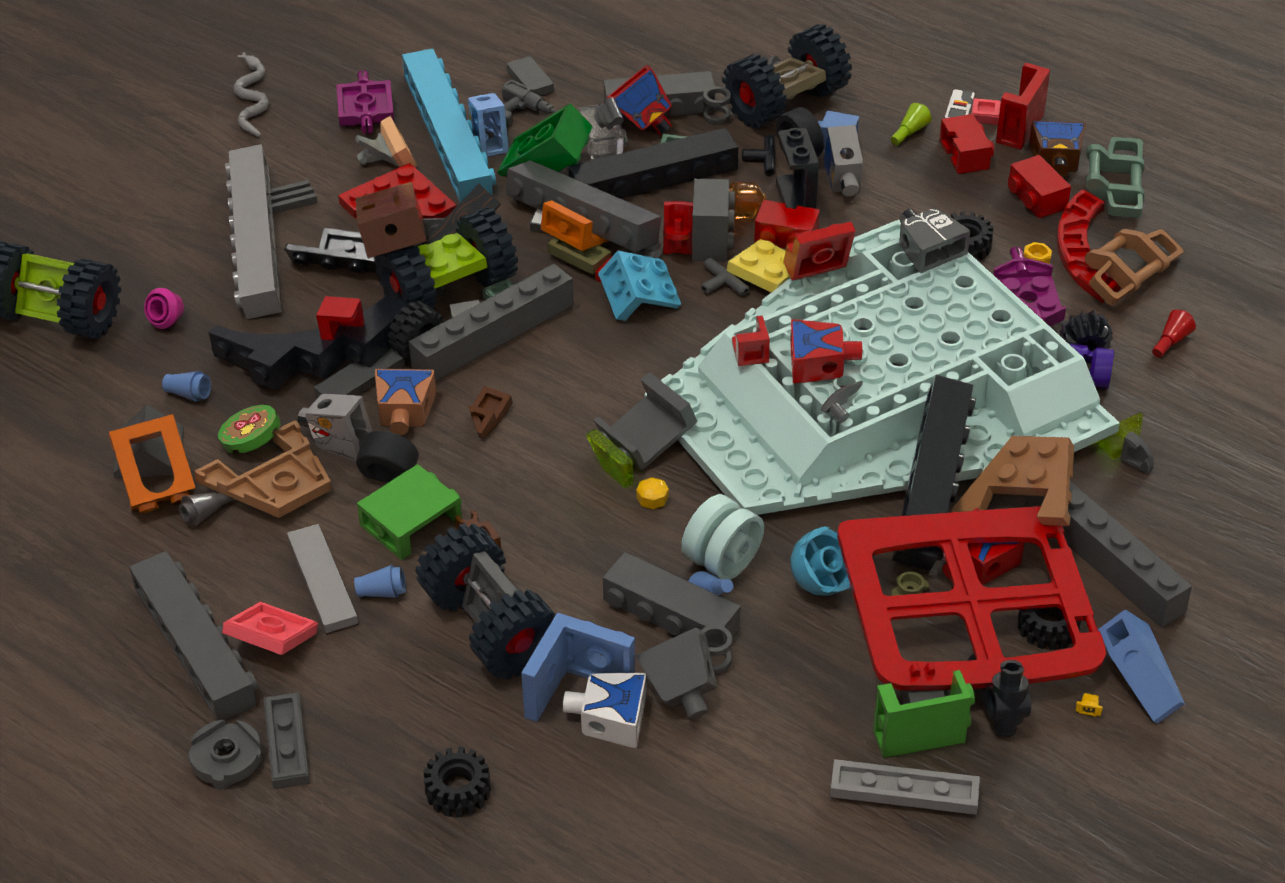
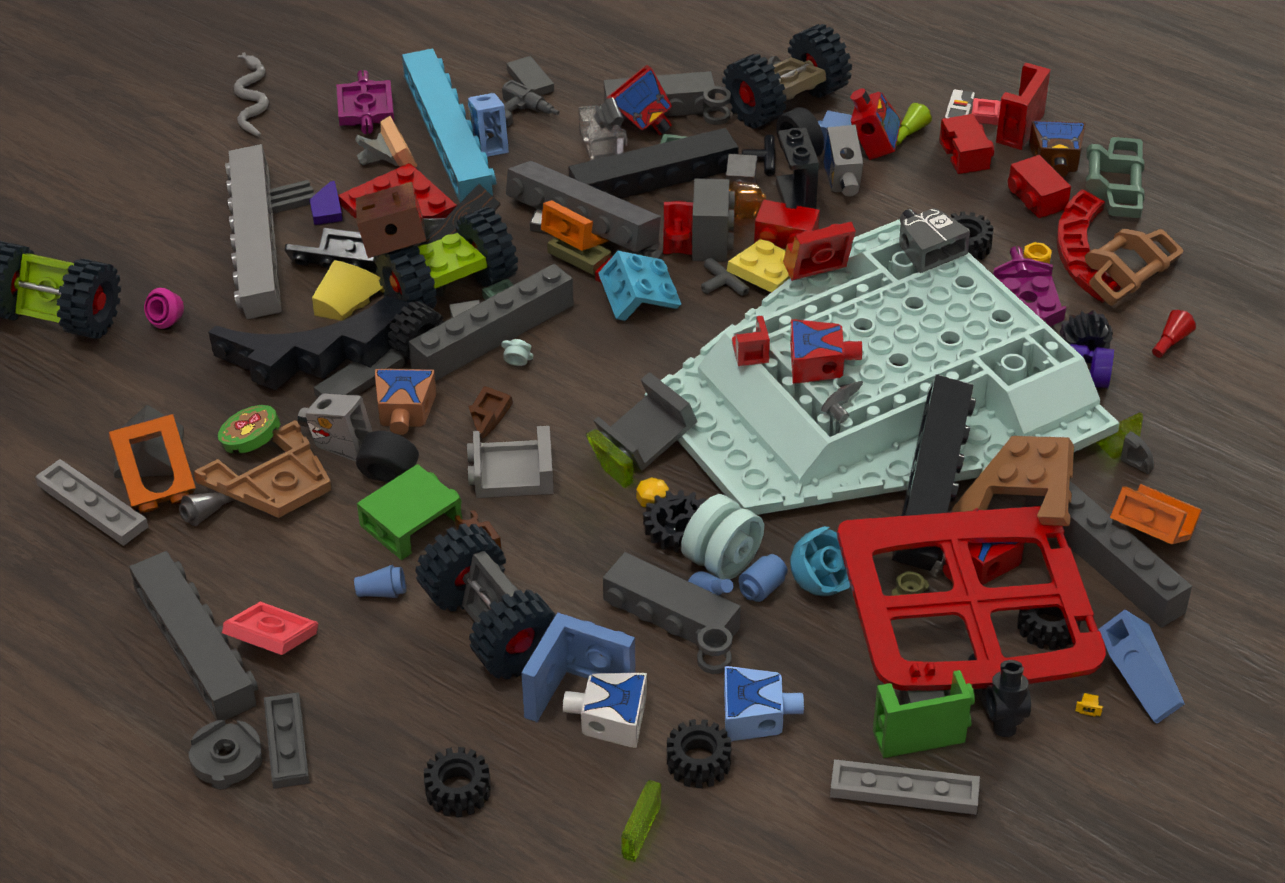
medium blue cone [162,371,211,402] -> none
light grey tile [287,524,358,633] -> none
red panel [316,296,365,340] -> none
green slope [497,103,593,176] -> none
dark grey torso [636,627,717,719] -> none
none -> light grey plate [35,459,148,546]
none -> dark purple tile [310,181,343,225]
none -> light yellow slope [312,260,385,321]
none -> light grey panel [467,426,554,498]
none -> light aqua plate [501,339,533,366]
none -> clear neon green tile [621,780,661,862]
none -> black gear [643,490,707,552]
none -> black tyre [667,719,731,788]
none -> light blue torso [724,666,804,741]
none -> flat silver brick [726,154,757,199]
none -> medium blue brick [739,554,788,602]
none -> red torso [850,88,901,160]
none -> orange panel [1110,484,1202,544]

